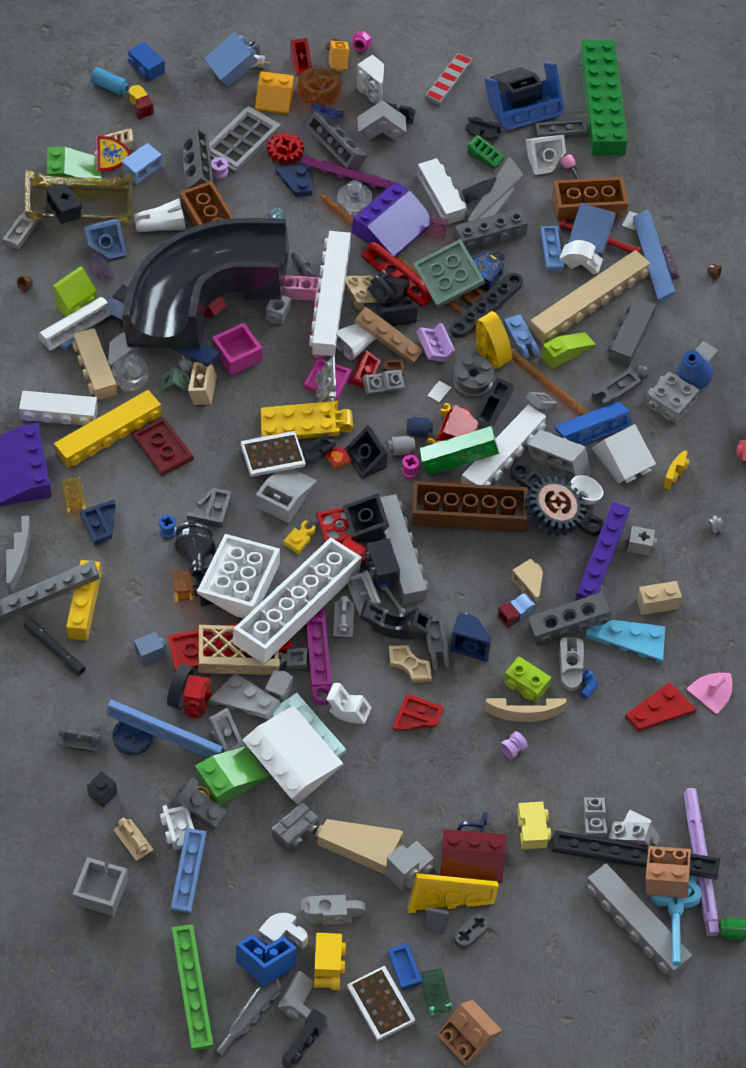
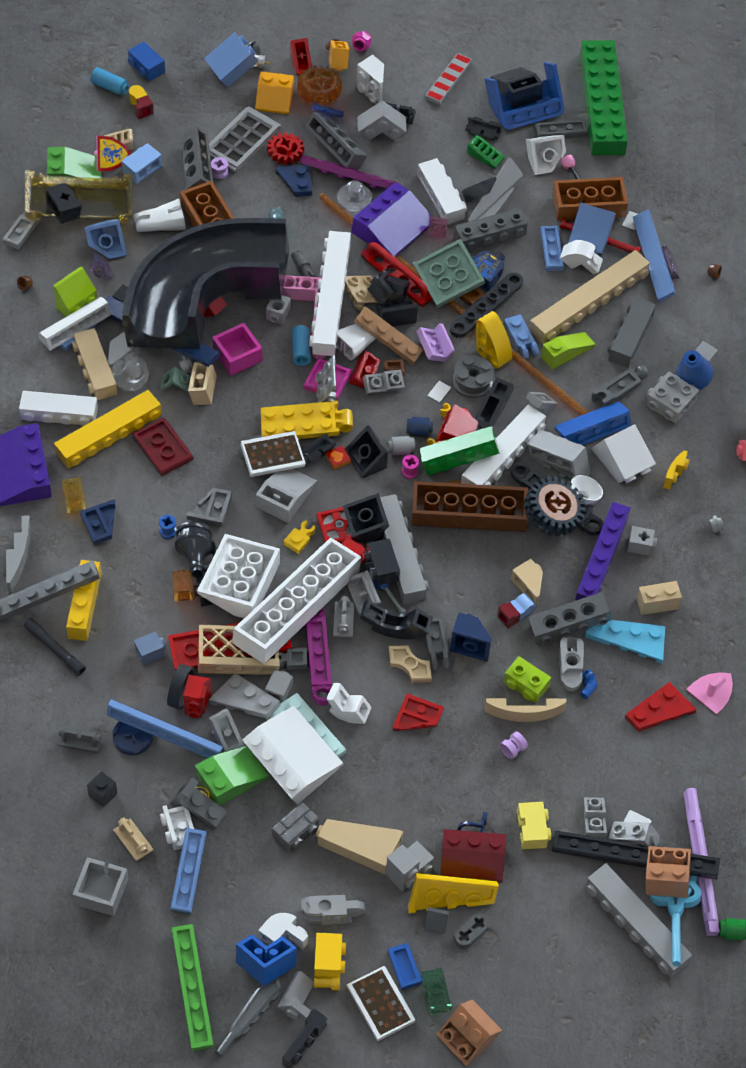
none -> dark azure brick [292,325,311,366]

